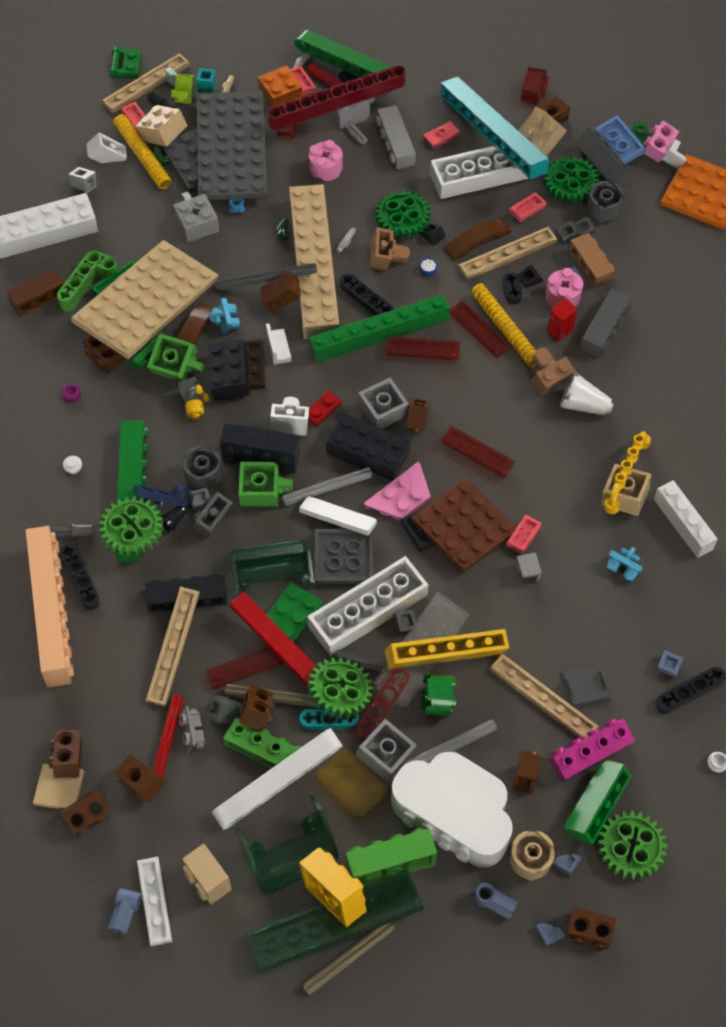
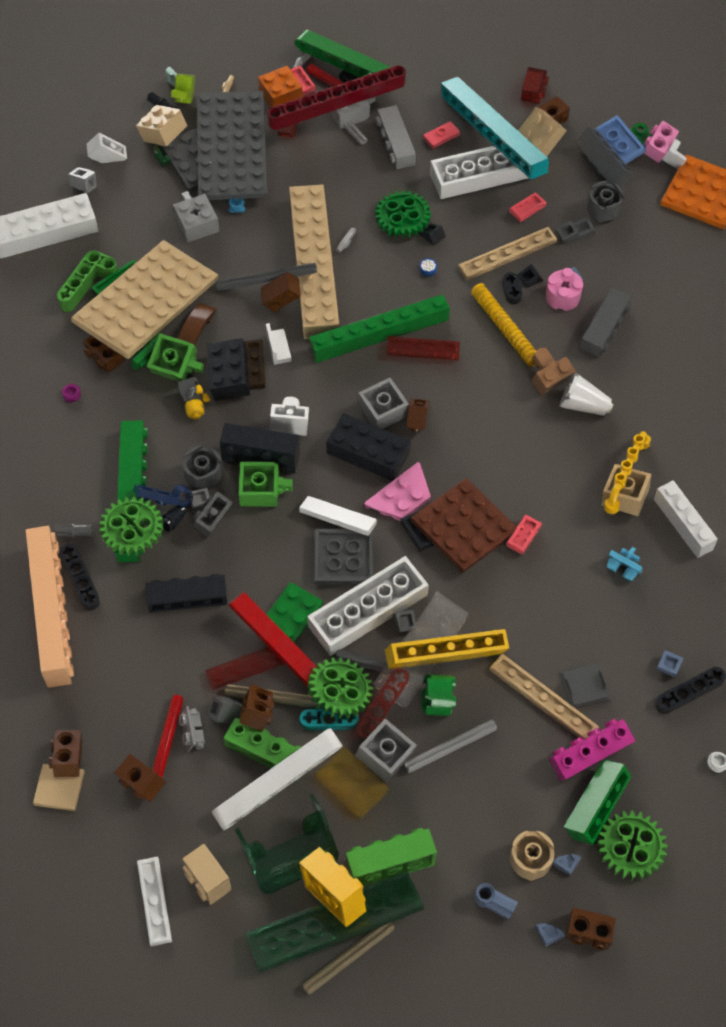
reddish brown brick [7,268,64,316] -> none
reddish brown brick [59,789,110,836] -> none
white plate [63,456,82,474] -> none
tan tile [102,53,190,114] -> none
sand blue piece [108,888,142,935] -> none
green plate [109,46,141,78] -> none
yellow piece [113,114,171,189] -> none
coral plate [121,102,145,133] -> none
tan tile [145,587,200,707] -> none
teal brick [196,68,217,93] -> none
medium azure hips [209,298,240,335] -> none
clear green windscreen [230,540,315,593] -> none
dark green arm [275,218,290,241] -> none
light grey axle [282,467,372,506] -> none
red plate [308,390,342,427] -> none
bright pink brick [309,140,343,181] -> none
black beam [340,274,394,316] -> none
medium nougat brick [369,227,410,271] -> none
white brick [391,752,512,868] -> none
clear red plate [441,426,515,478] -> none
reddish brown slope [444,219,512,261] -> none
clear red tile [449,300,511,358] -> none
reddish brown brick [512,751,542,794] -> none
light grey panel [515,553,542,582] -> none
green gear [544,156,599,203] -> none
red brick [547,299,577,341] -> none
medium nougat brick [569,233,615,289] -> none

